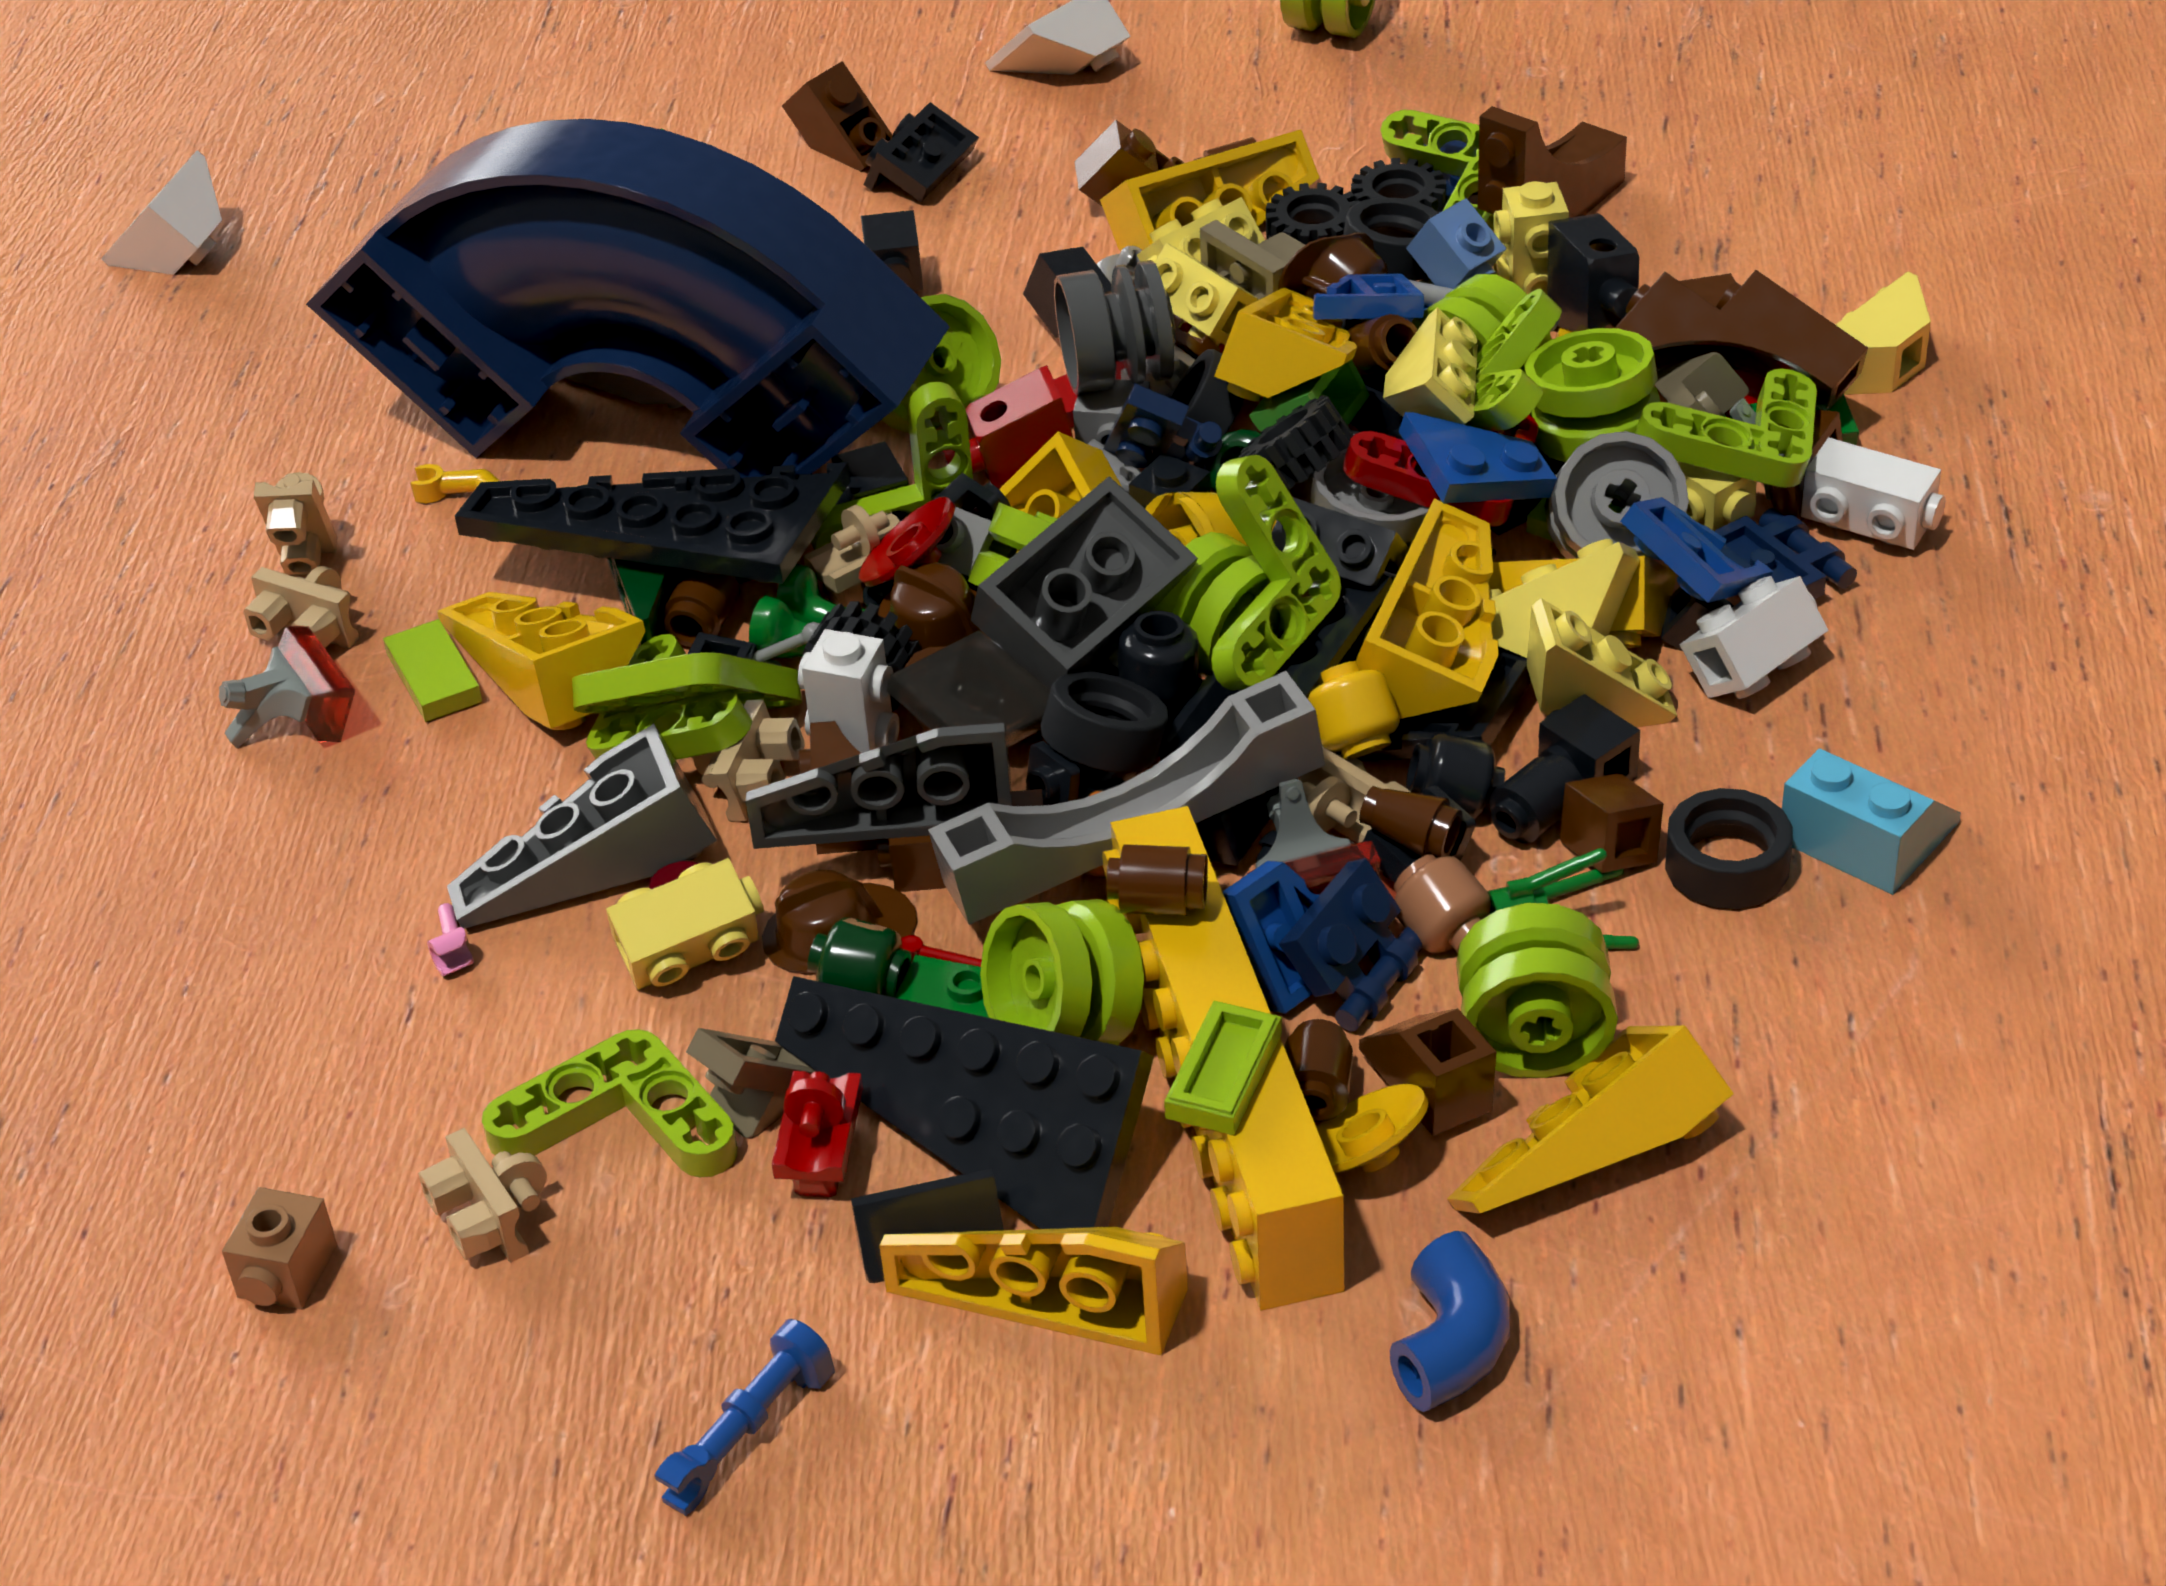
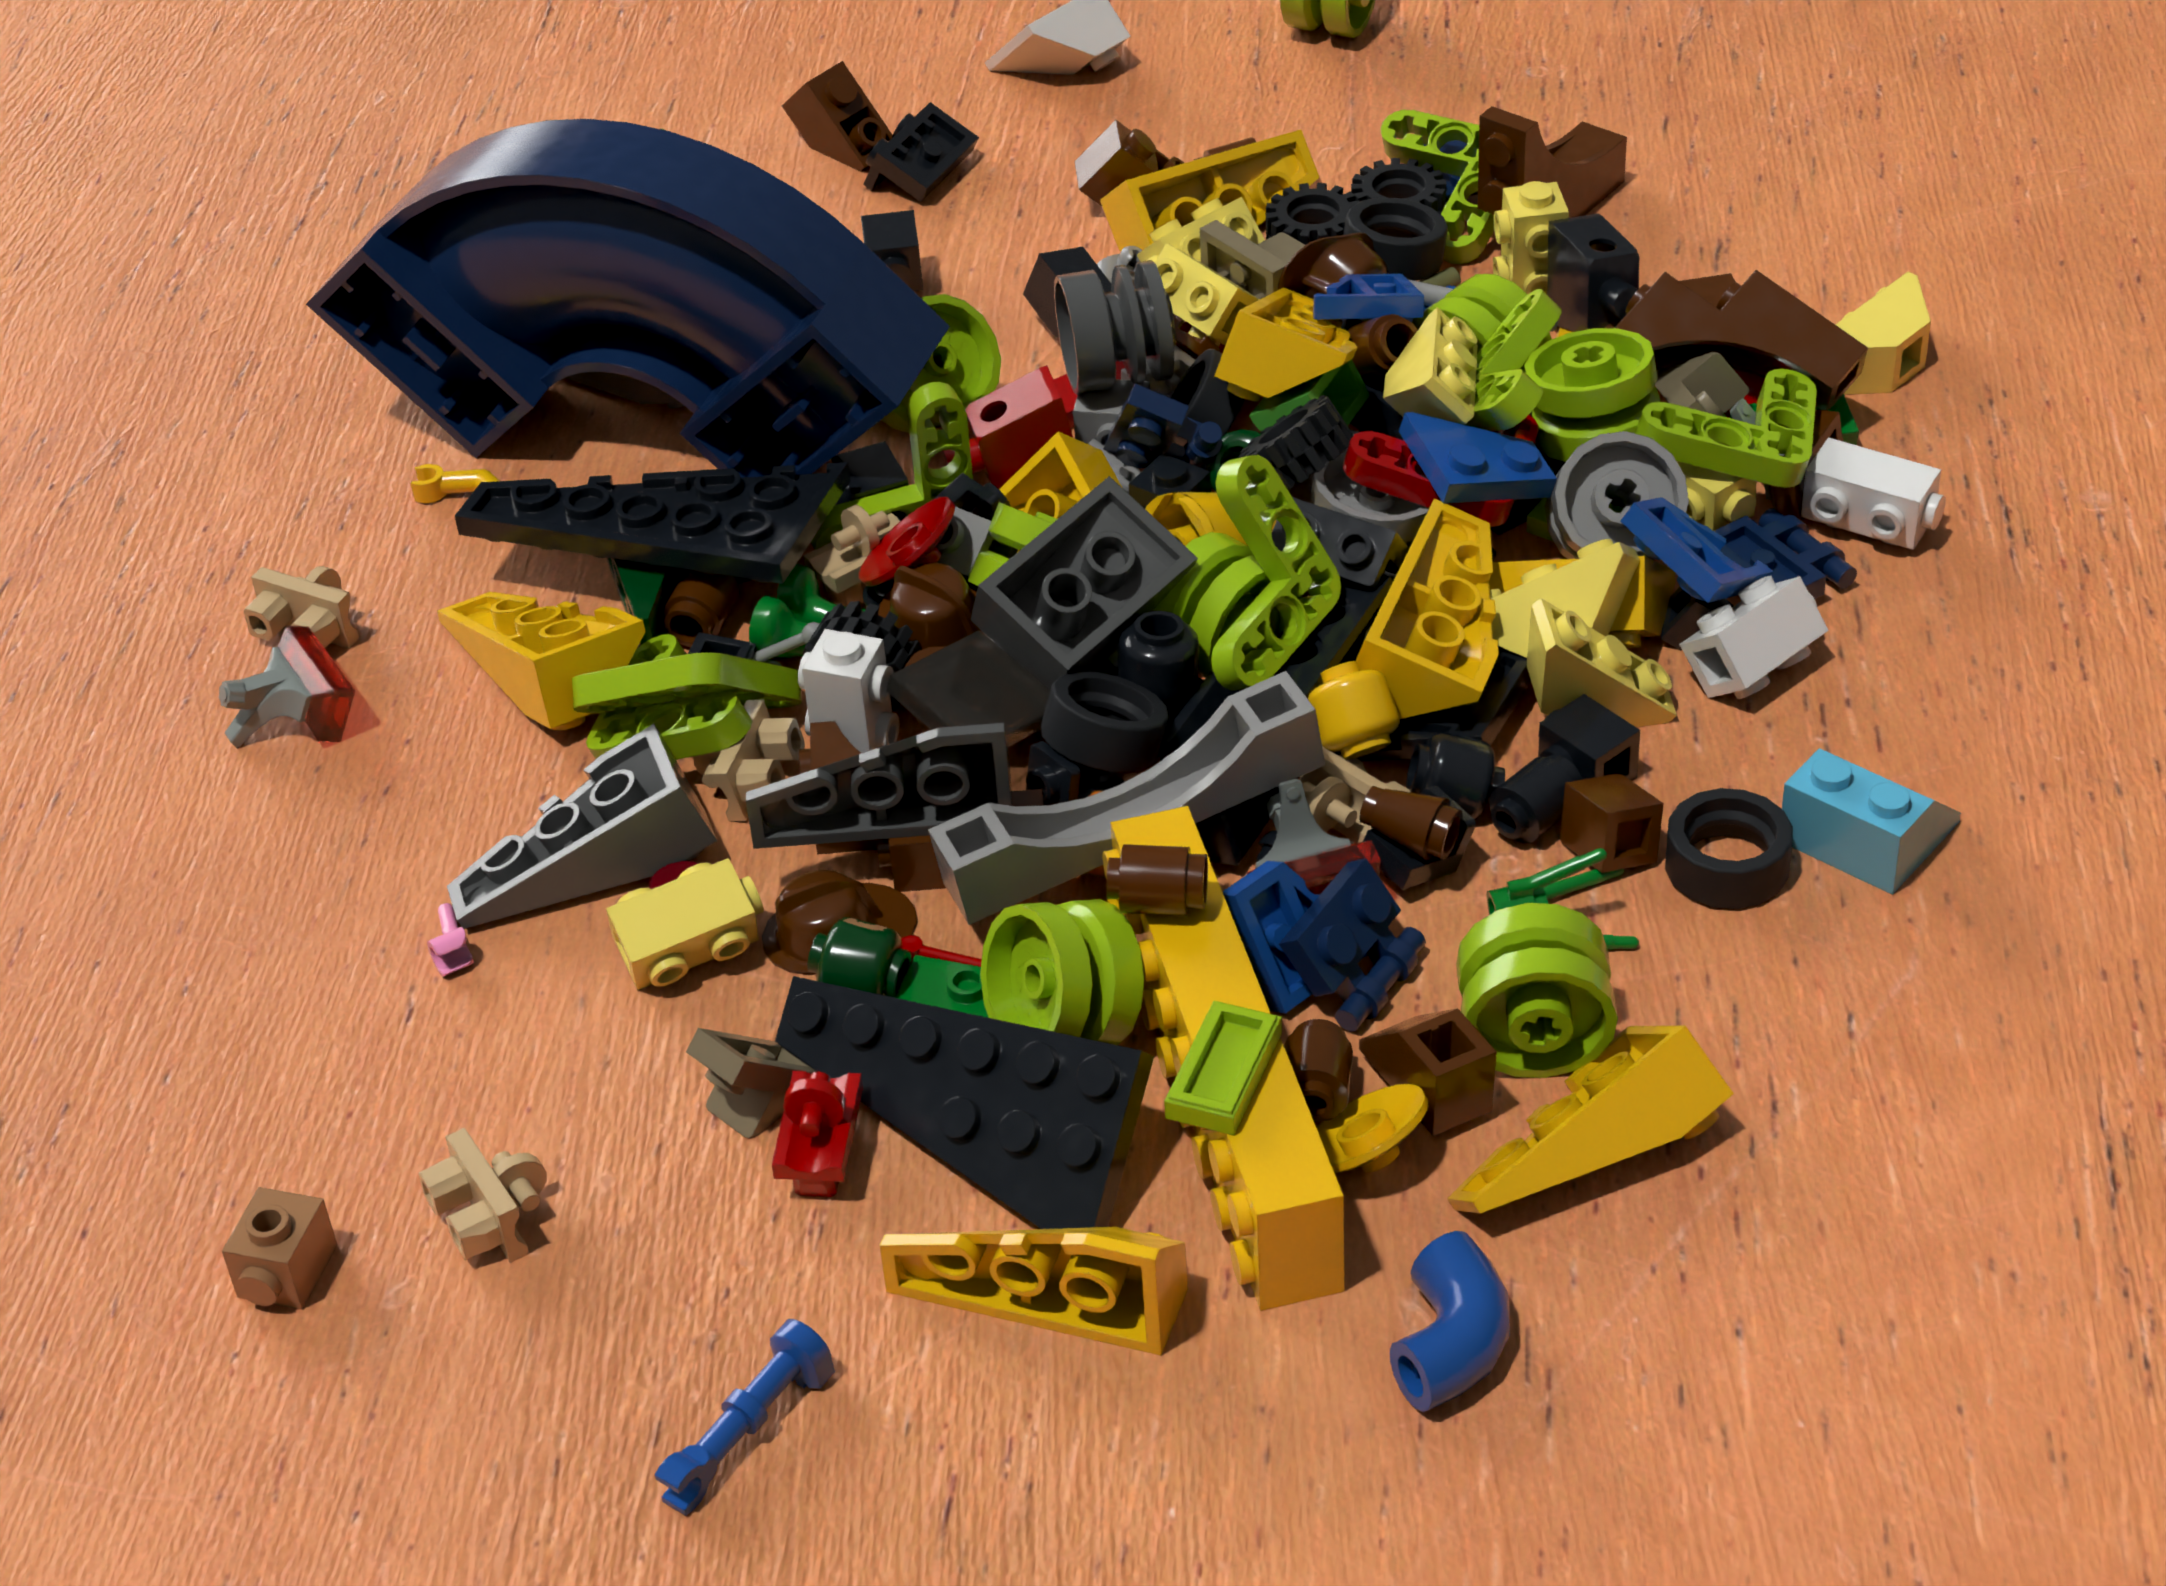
white slope [101,150,222,275] -> none
tan hips [254,472,338,575] -> none
lime tile [383,619,482,722] -> none
lime beam [482,1029,738,1178] -> none
black slope [851,1169,1004,1283] -> none
nougat head [1394,855,1492,954] -> none
medium blue brick [1406,198,1506,289] -> none

